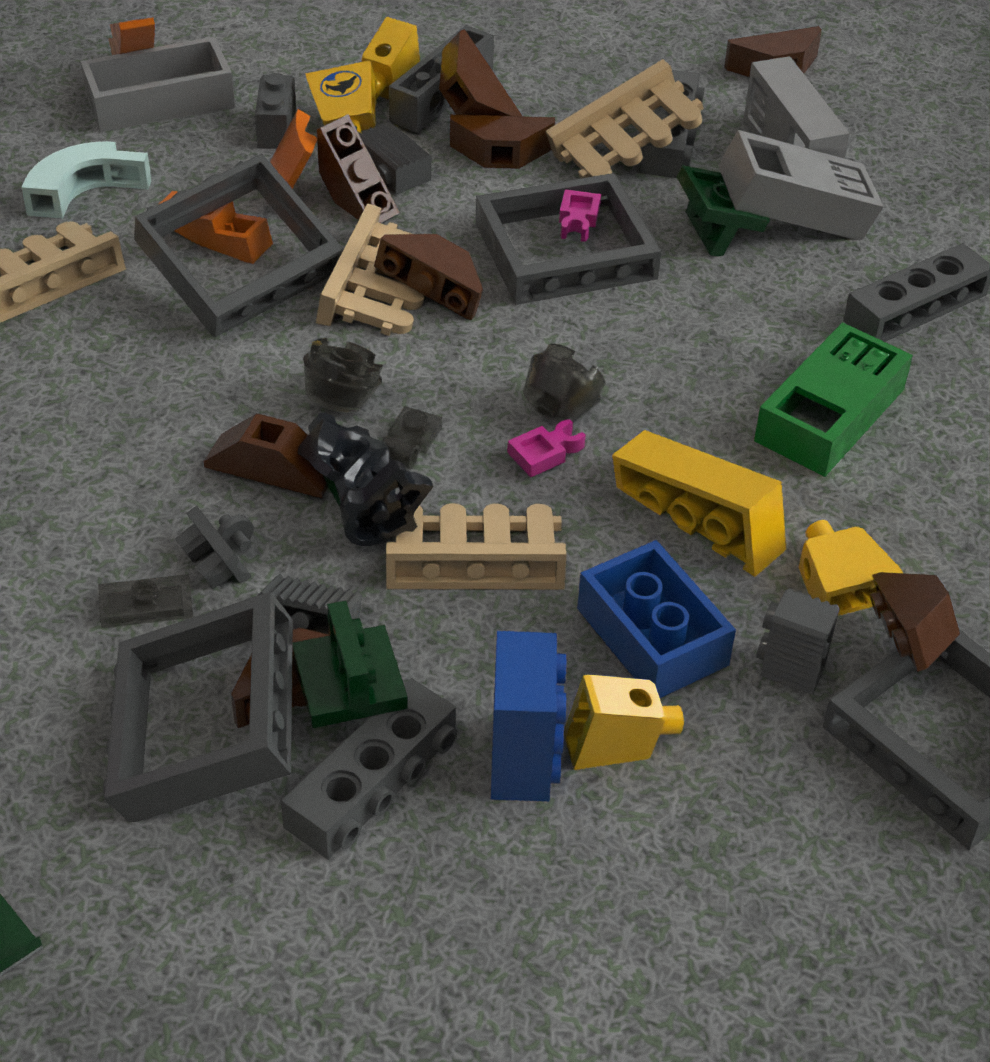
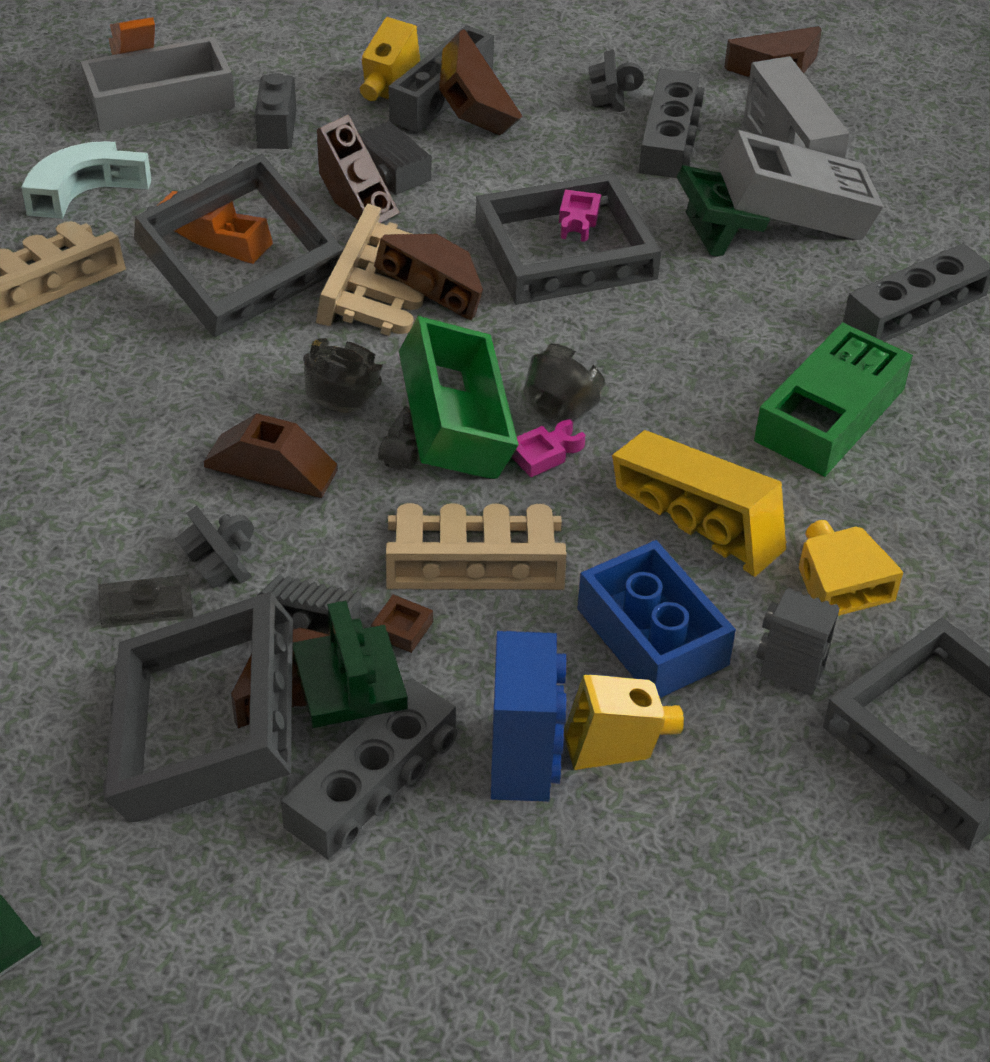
orange slope [270,109,317,189] -> none
black hips [298,412,433,546] -> none
yellow torso [305,60,376,134] -> none
reddish brown slope [450,114,555,169] -> none
tan fence [545,59,704,178] -> none
reddish brown slope [869,572,960,672] -> none
none -> reddish brown plate [371,594,433,653]
none -> green piece [399,316,519,479]
none -> dark grey hips [588,49,644,112]

